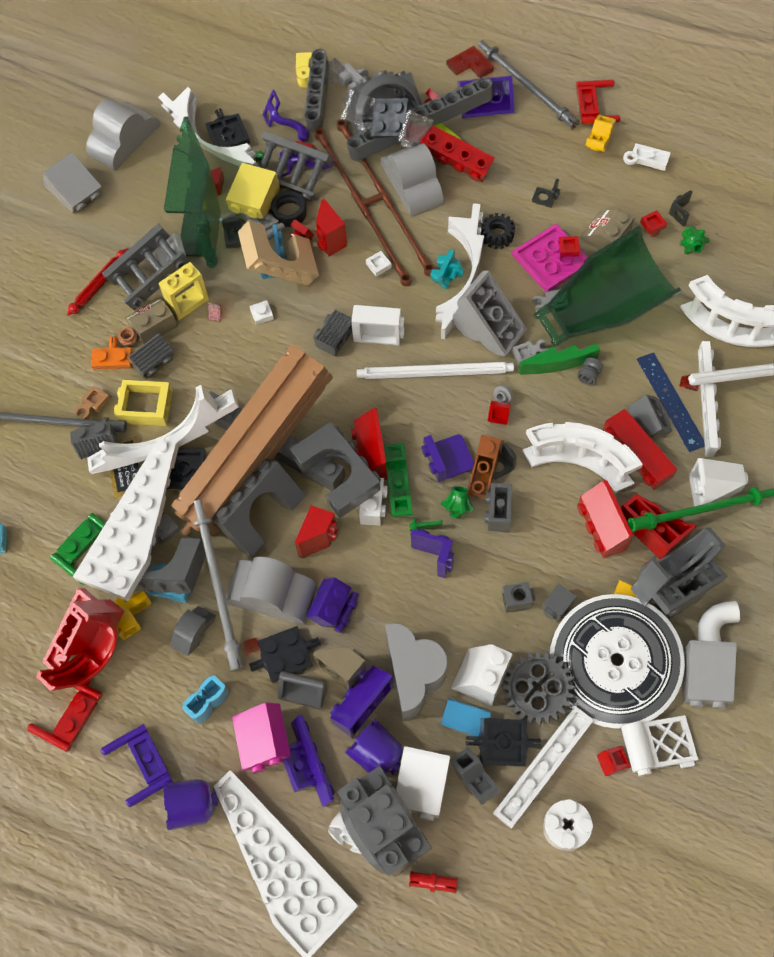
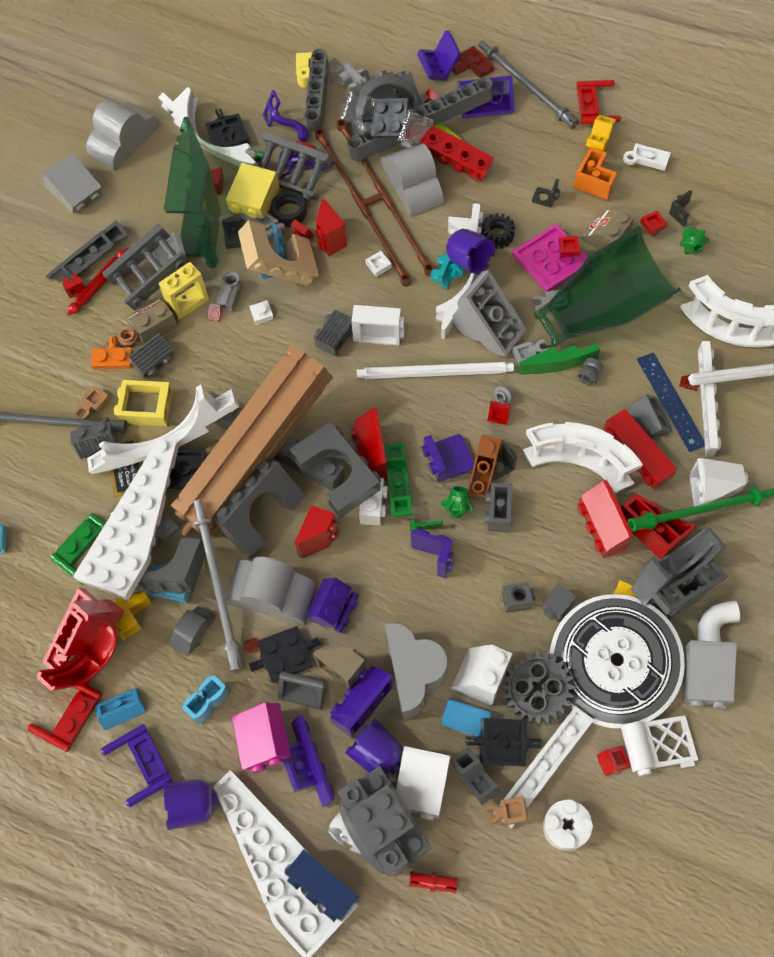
none -> dark grey wedge [46,220,128,281]
none -> red tile [62,273,85,298]
none -> dark azure slope [95,688,145,730]
none -> light grey piece [215,271,242,312]
none -> dark blue brick [285,849,360,922]
none -> dark purple bracket [417,30,461,81]
none -> dark purple cylinder [446,228,495,275]
none -> medium nougat plate [485,796,529,825]
none -> orange brick [573,147,617,200]

